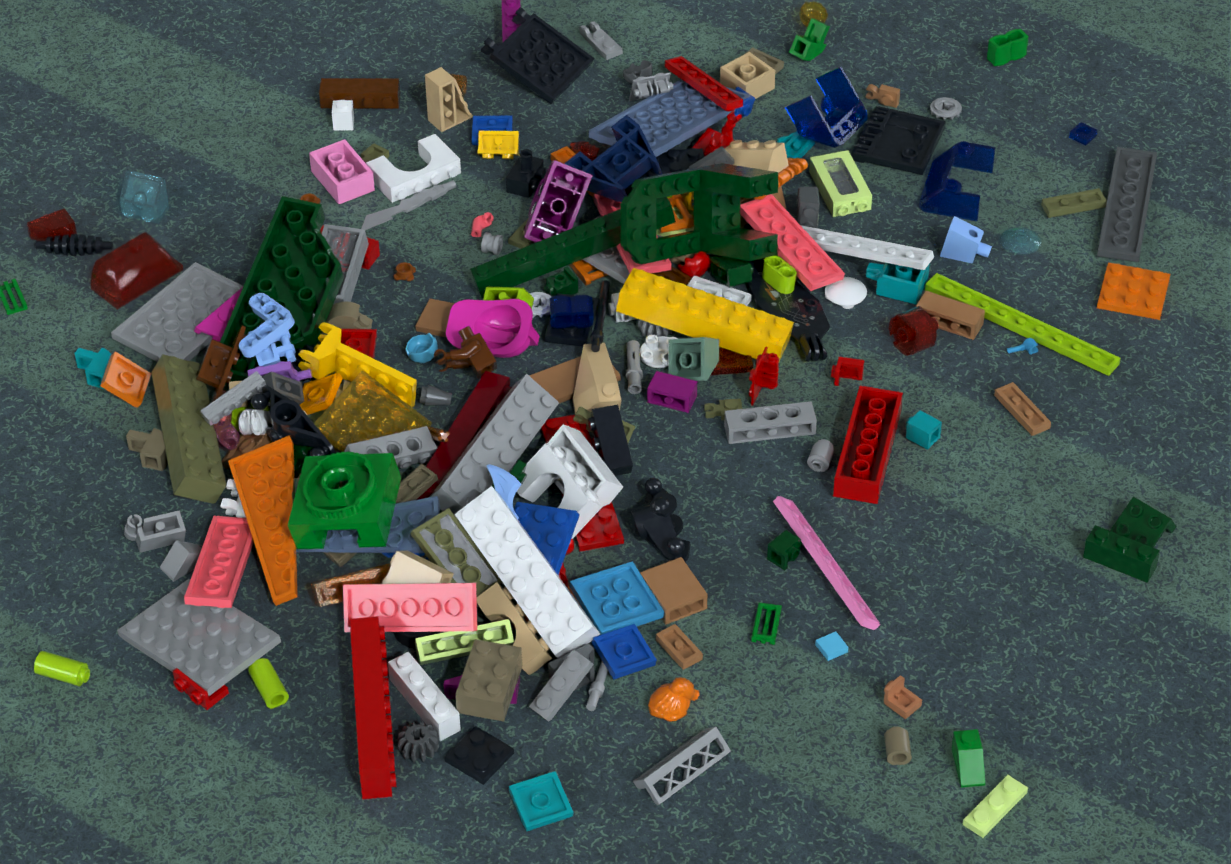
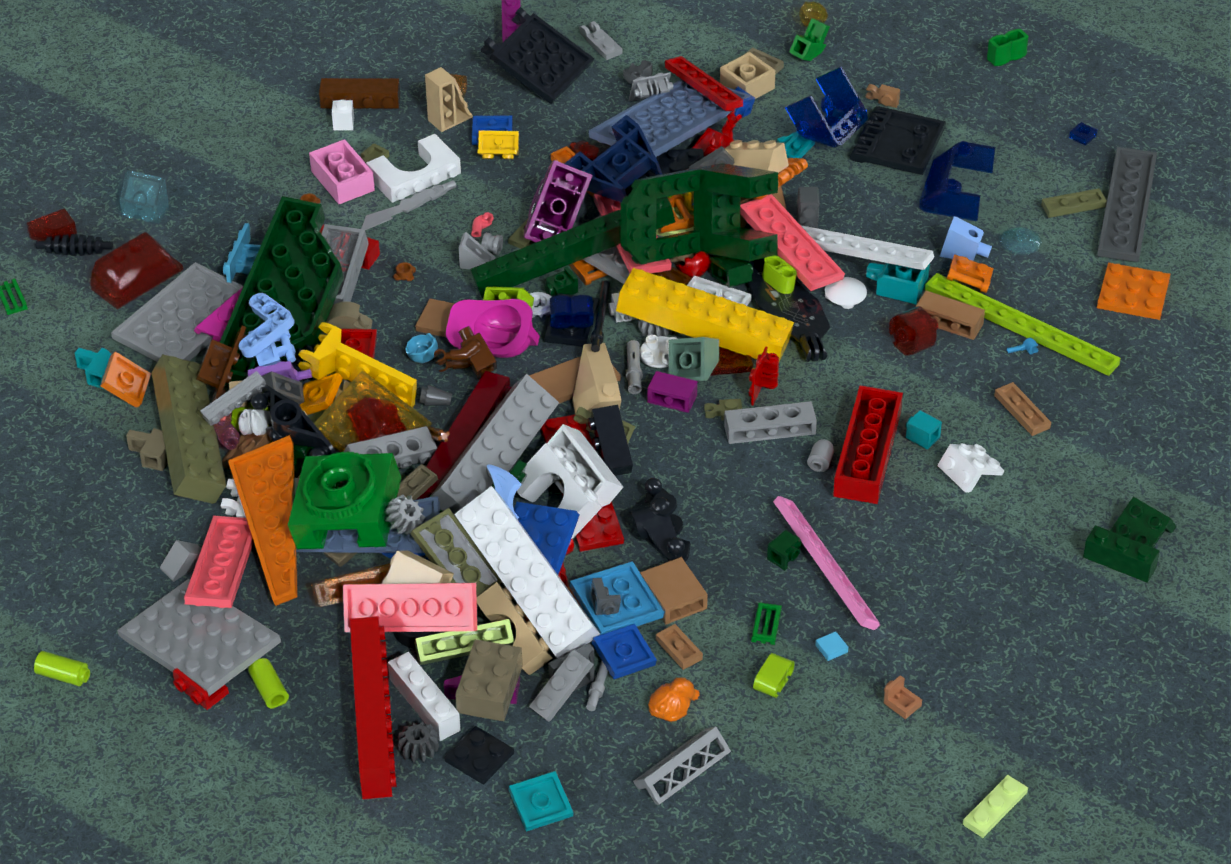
light grey hinge [124,511,186,553] -> none
black brick [506,149,546,198] -> none
yellowish green piece [809,150,872,217] -> none
red bracket [831,357,864,386] -> none
dark tan brick [884,727,912,765] -> none
light grey gear [930,97,962,120] -> none
slope [952,729,986,788] -> none
none -> medium azure bracket [223,223,261,283]
none -> clear red bracket [347,397,406,442]
none -> light grey gear [384,494,425,535]
none -> light grey slope [459,232,496,269]
none -> dark grey bracket [589,577,621,615]
none -> lime beam [753,653,795,698]
none -> white bracket [937,443,1004,493]
none -> orange plate [946,254,994,293]

